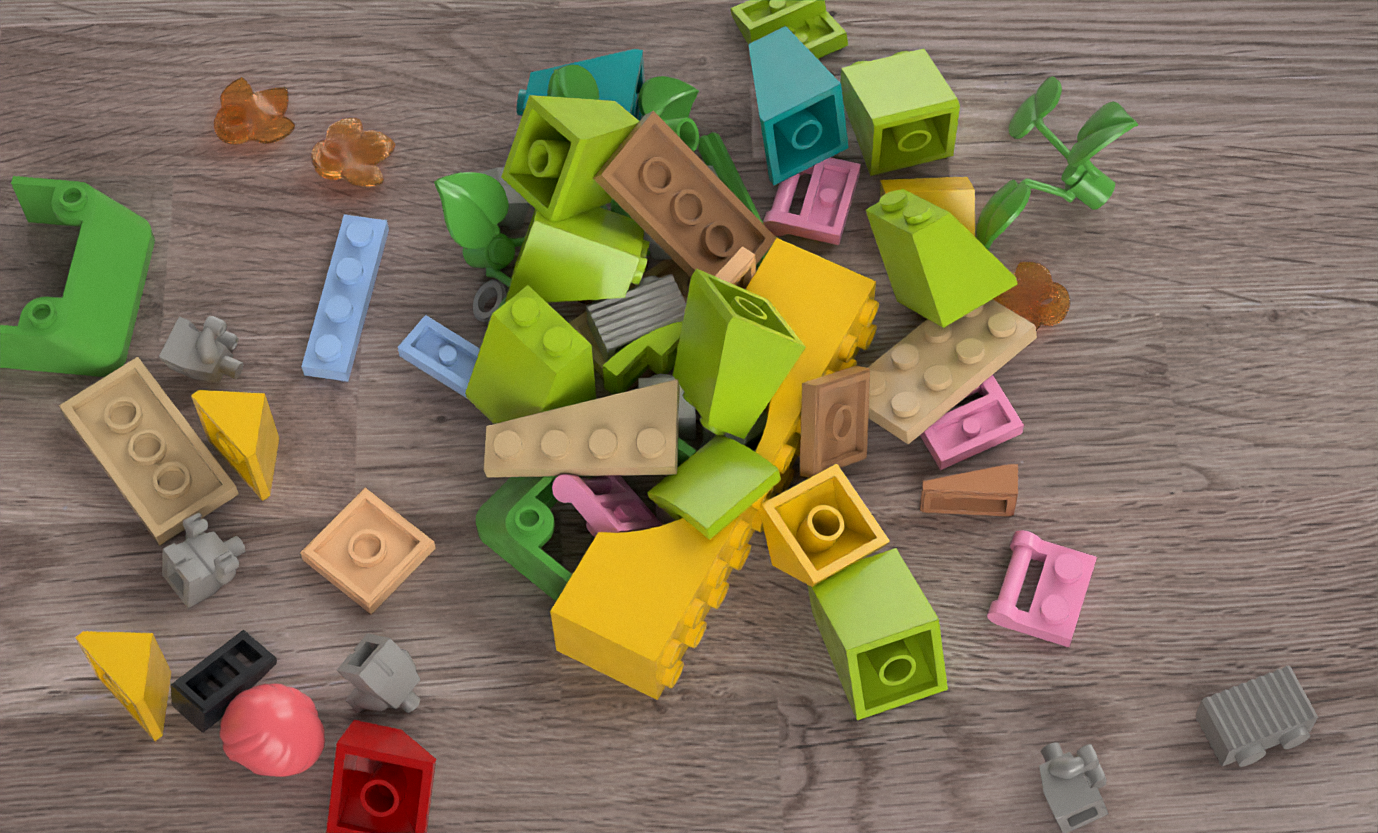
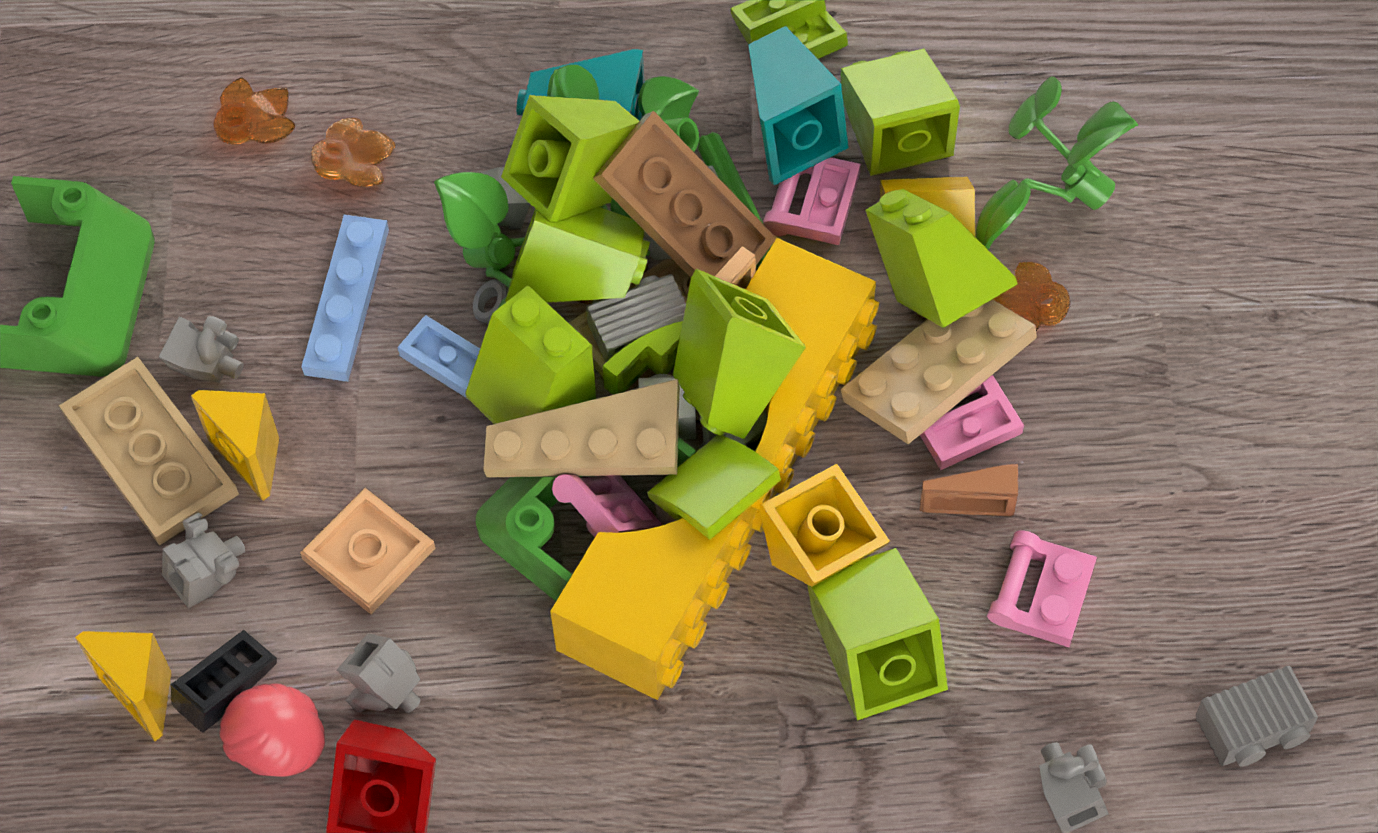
medium nougat tile [800,366,870,478] -> none

